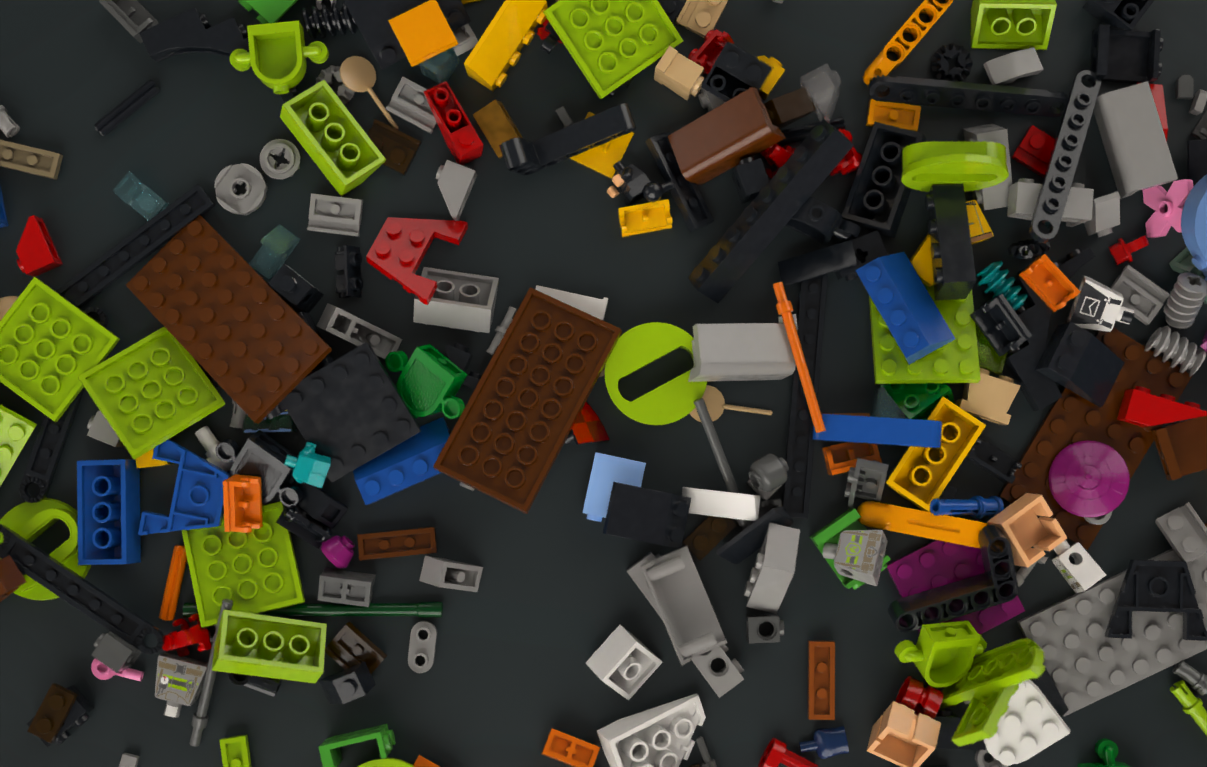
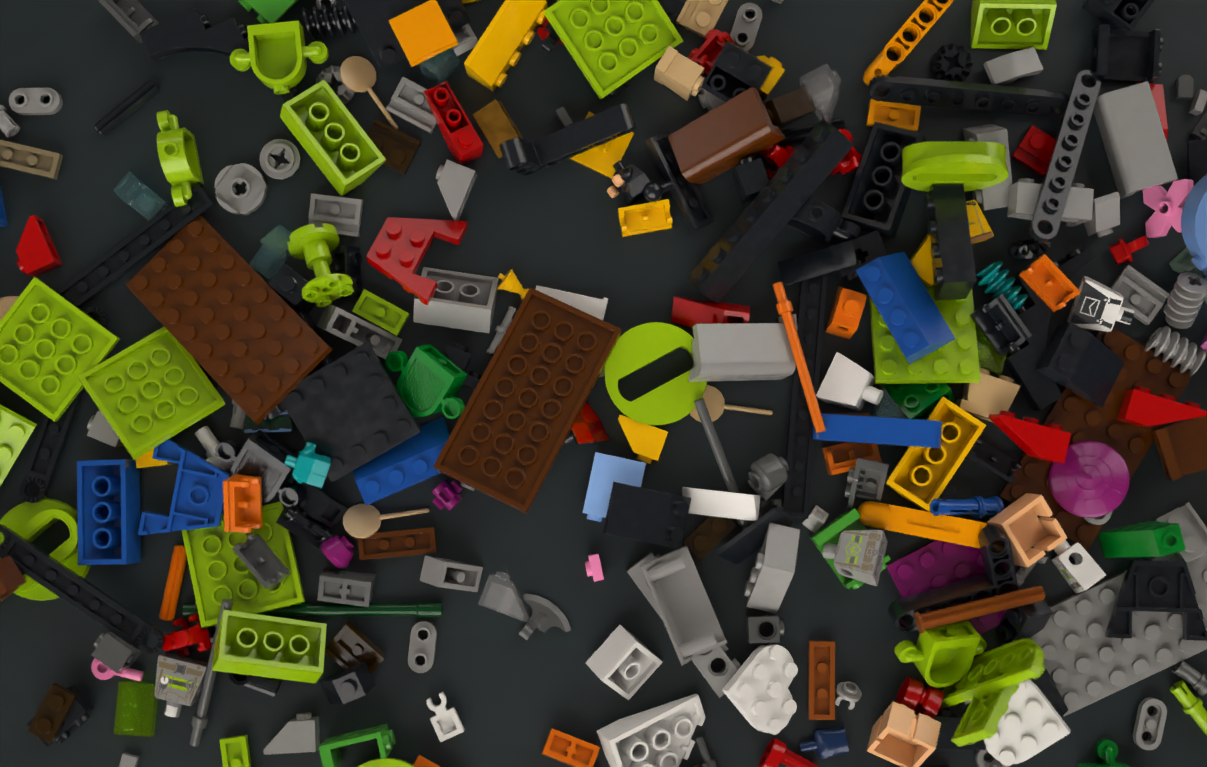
none -> light grey plate [9,88,63,115]
none -> clear neon green plate [114,681,157,737]
none -> lime piece [157,110,204,207]
none -> dark grey hinge [232,534,291,590]
none -> light grey slope [264,712,320,755]
none -> lime piece [287,223,354,307]
none -> tan piece [343,503,430,538]
none -> lime plate [352,289,410,336]
none -> white plate [426,692,465,742]
none -> magenta gear [432,479,464,511]
none -> clear slope [478,571,529,622]
none -> yellow piece [497,269,529,301]
none -> dark grey piece [518,594,571,640]
none -> bright pink plate [585,553,604,582]
none -> yellow slope [618,415,668,464]
none -> red slope [671,296,750,327]
none -> white plate [722,644,798,735]
none -> light grey plate [730,3,762,52]
none -> white piece [802,505,829,533]
none -> white torso [816,352,883,411]
none -> orange torso [825,286,867,339]
none -> light grey plate [835,681,862,710]
none -> dark orange axle [914,585,1045,633]
none -> red slope [988,410,1071,464]
none -> black slope [996,600,1053,644]
none -> green slope [1098,521,1186,558]
none -> light grey plate [1133,697,1167,750]

